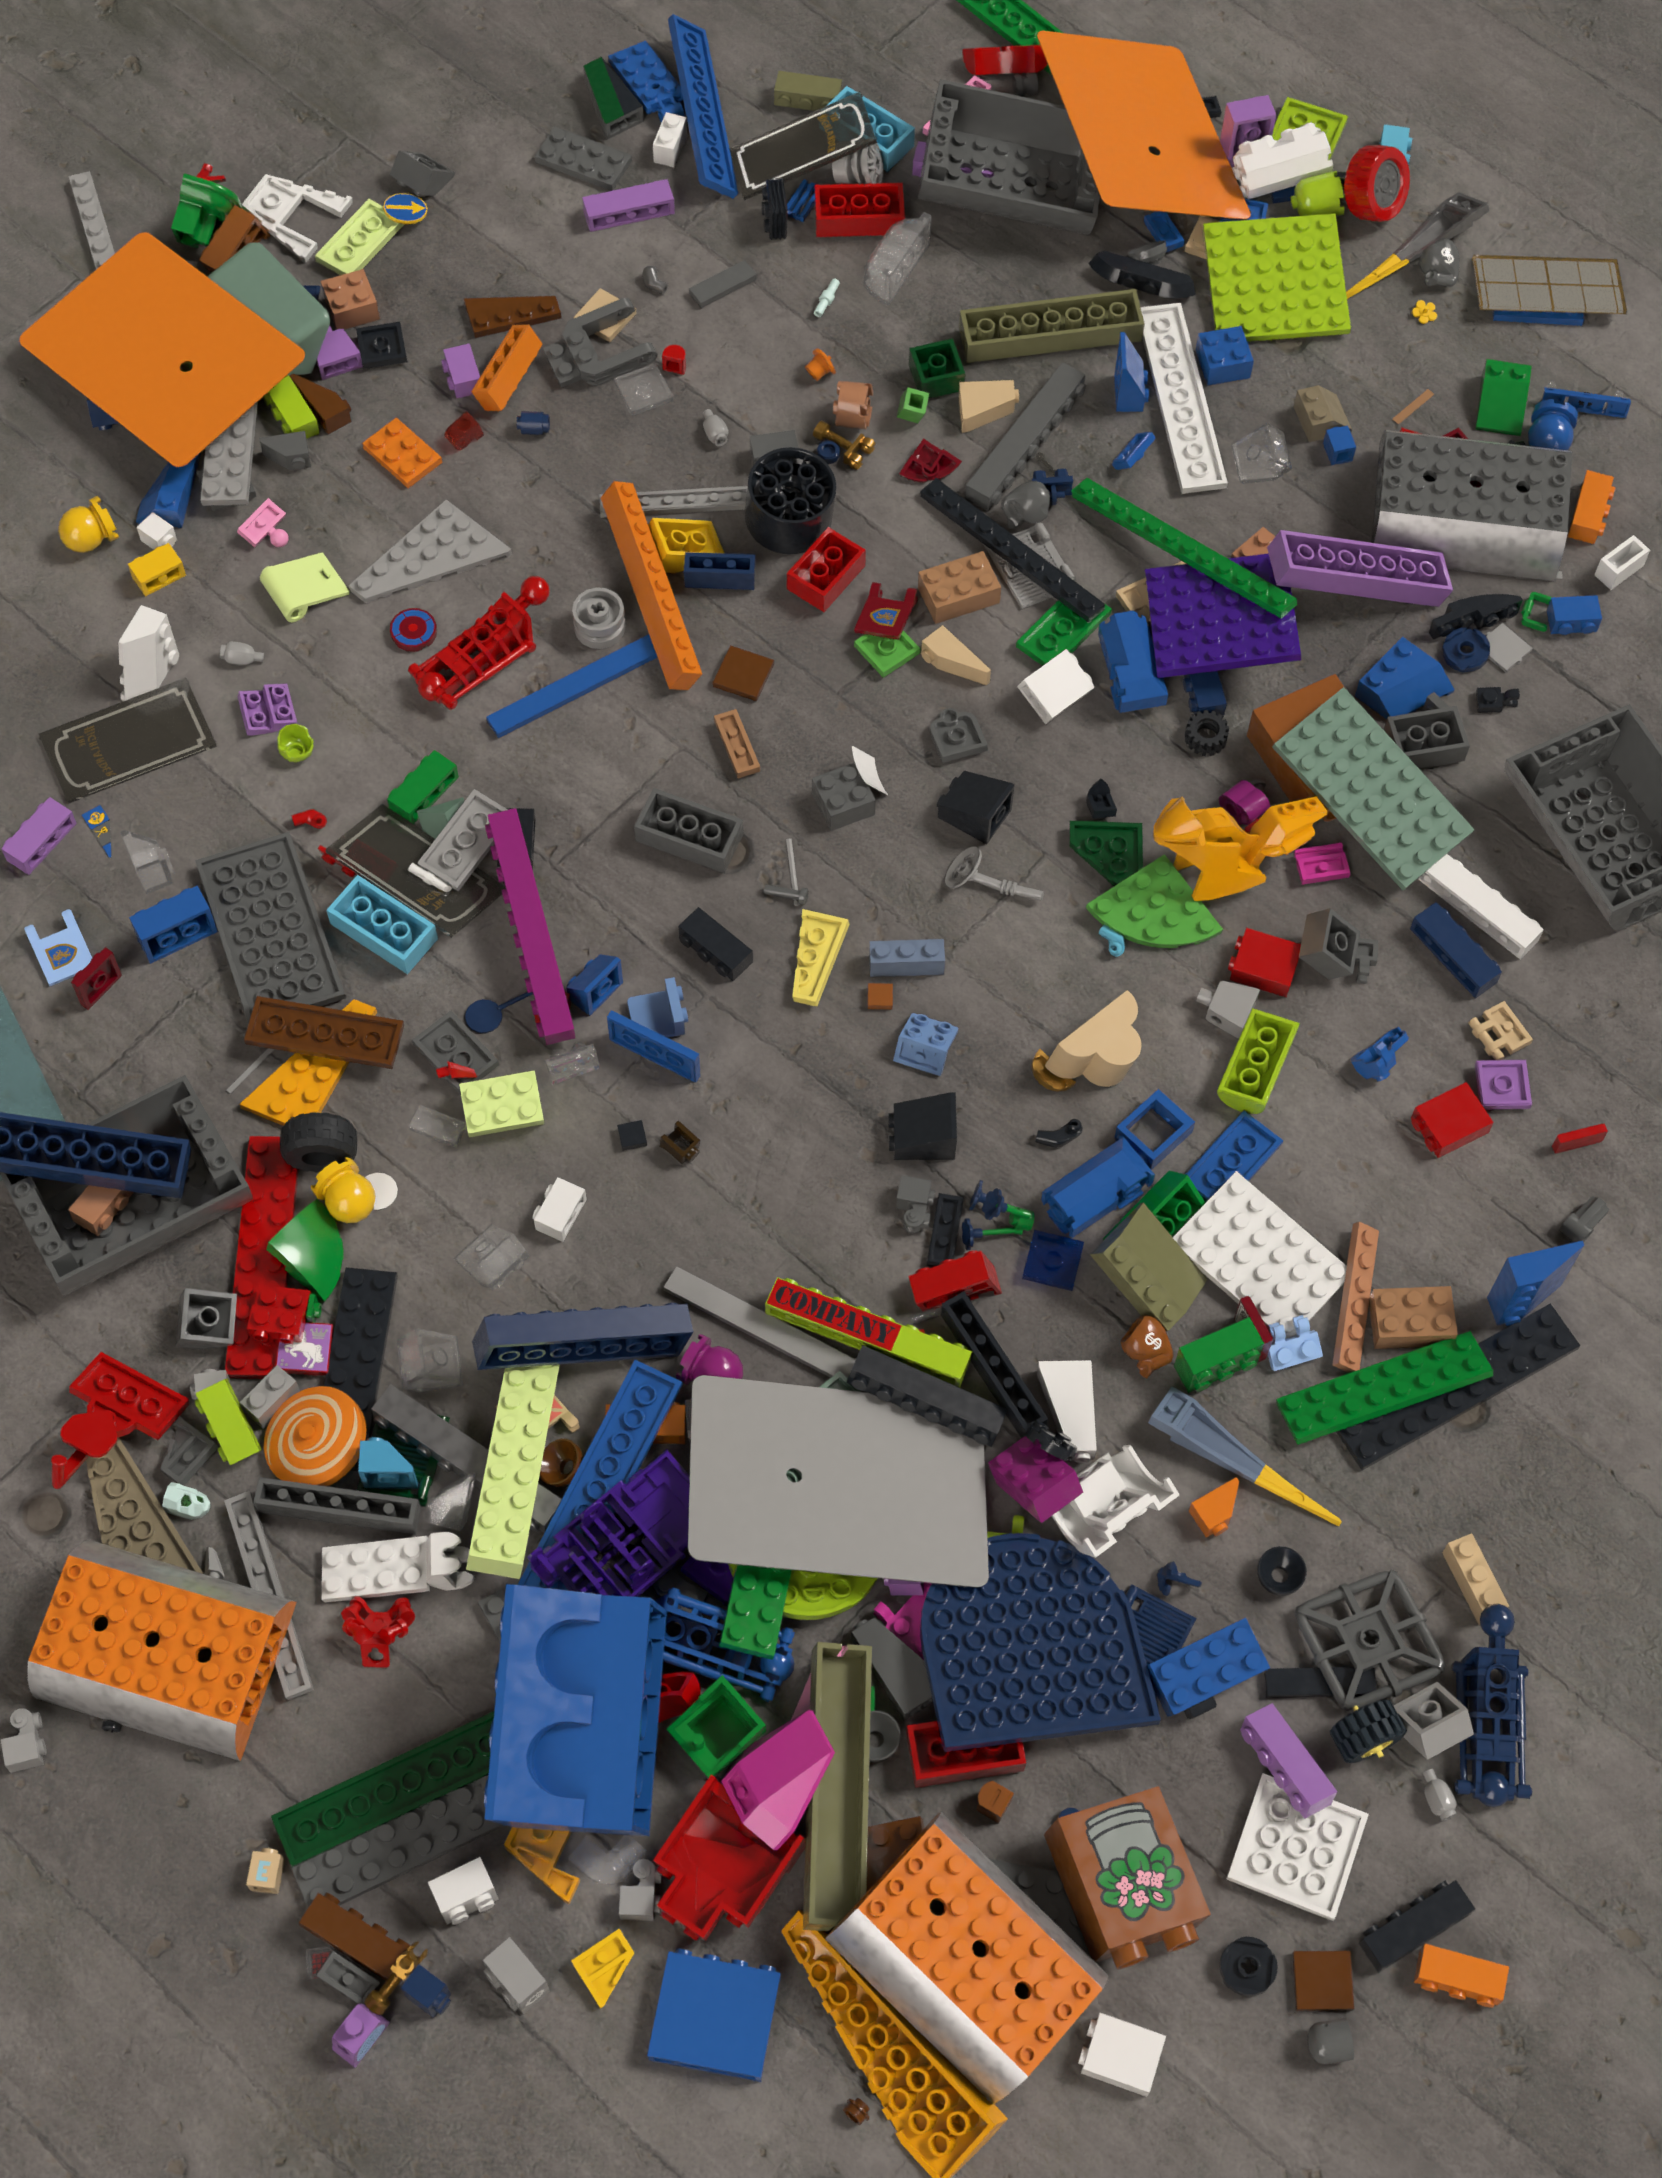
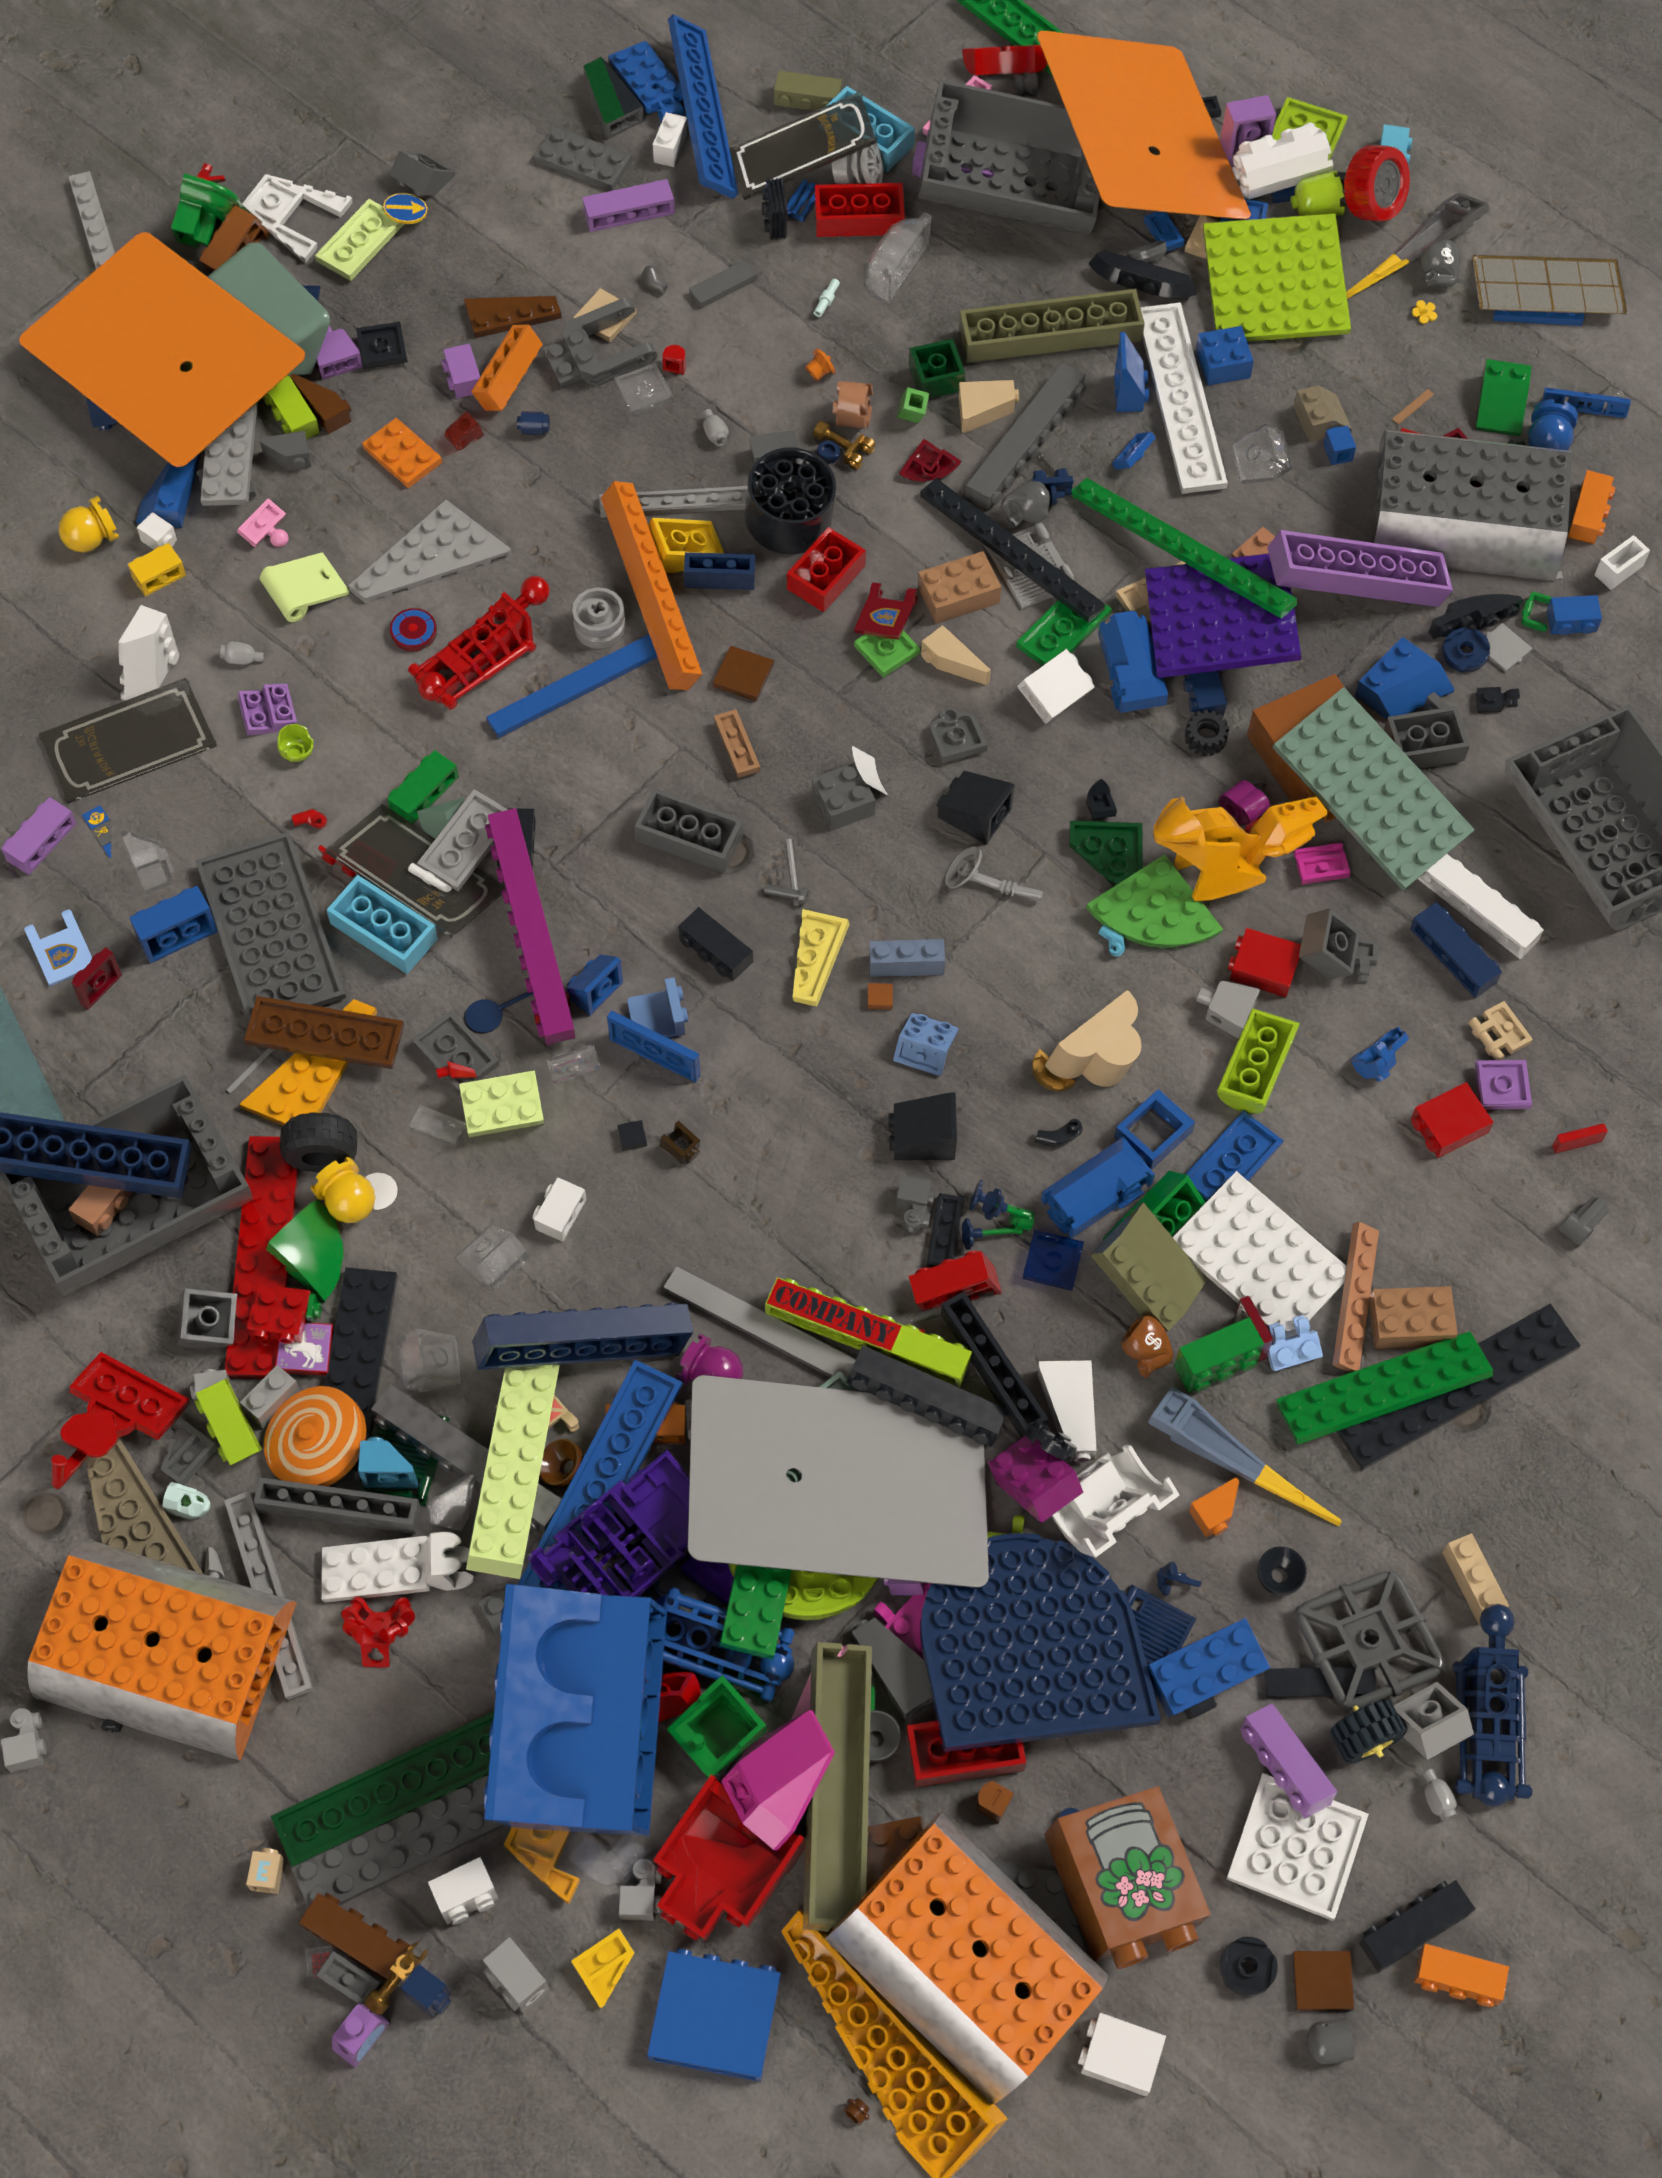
nougat brick [321,269,380,330] -> none
blue slope [1487,1241,1584,1326] -> none

